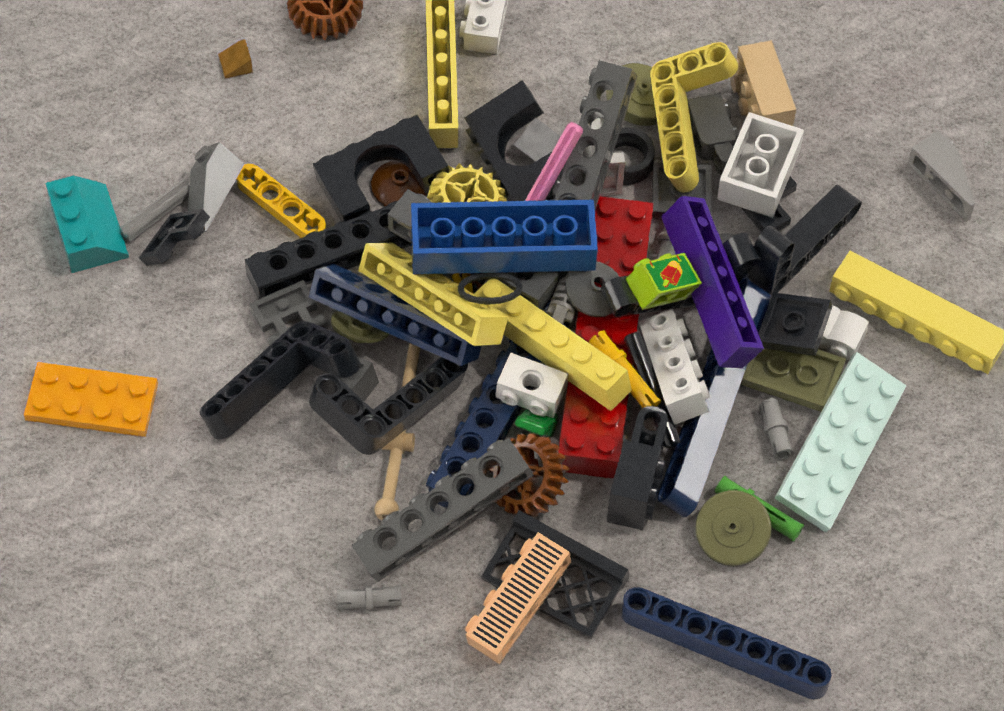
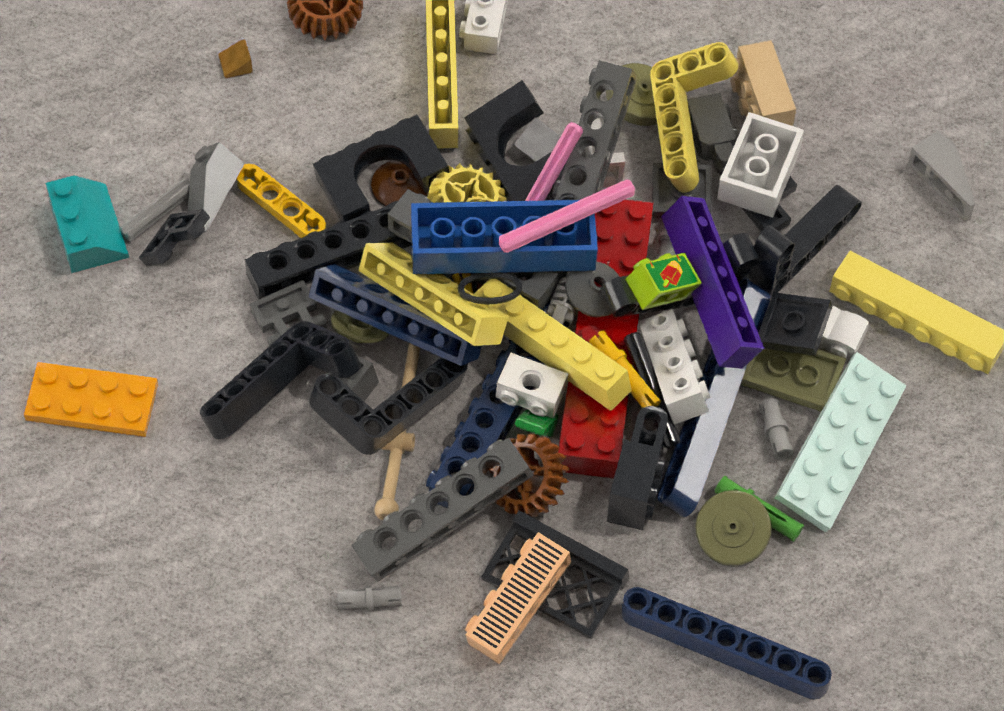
black tyre [615,127,655,185] -> none
none -> bright pink axle [499,179,635,253]

